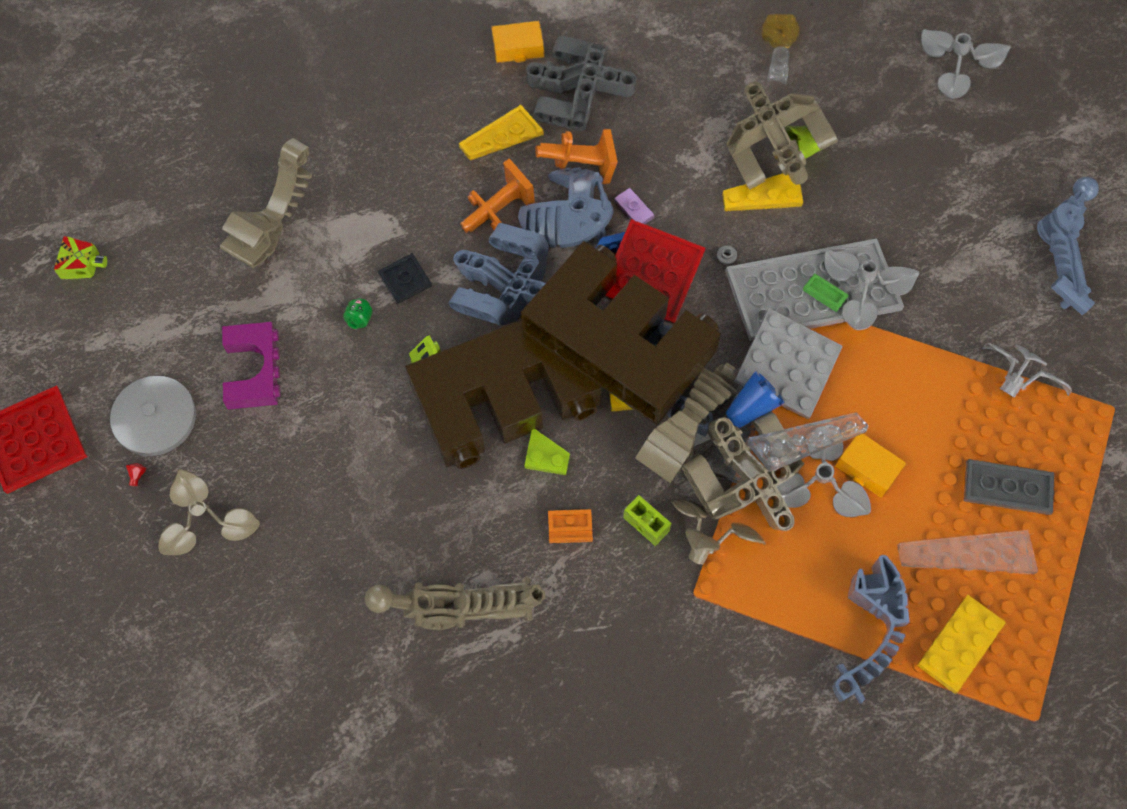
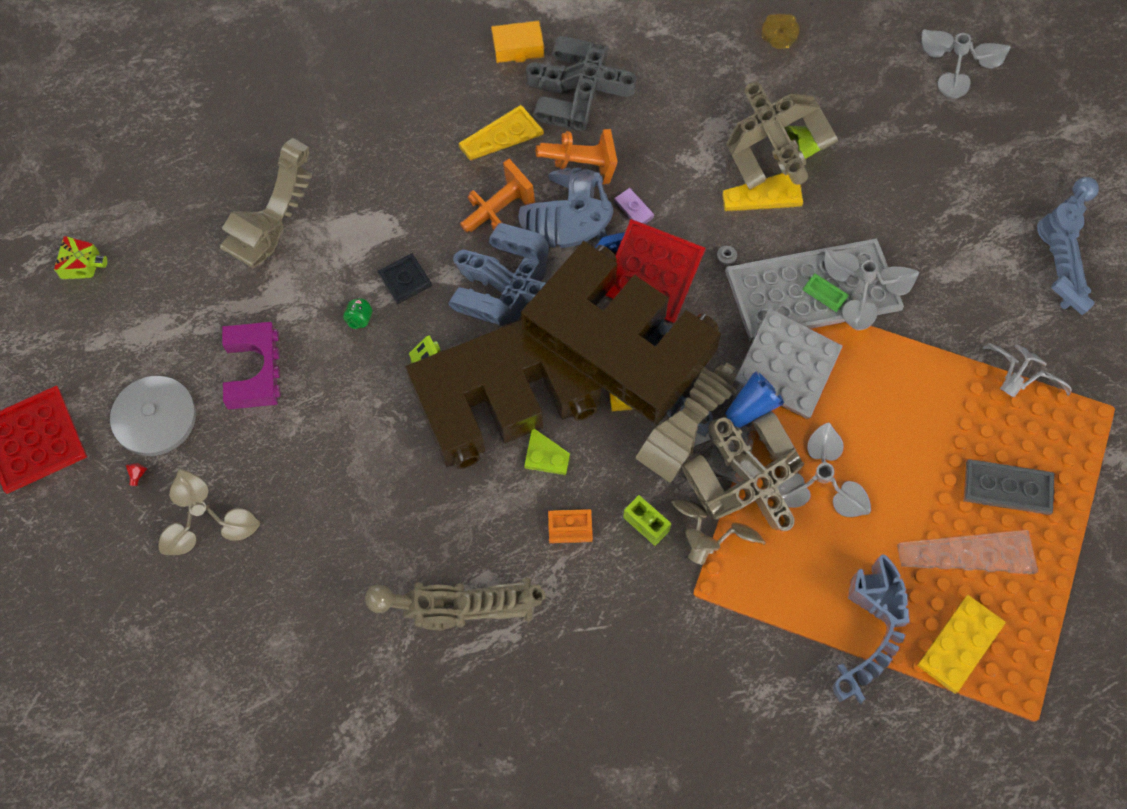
clear wing [747,412,868,472] -> none
clear piece [767,46,790,84] -> none
light orange container [835,432,906,498] -> none

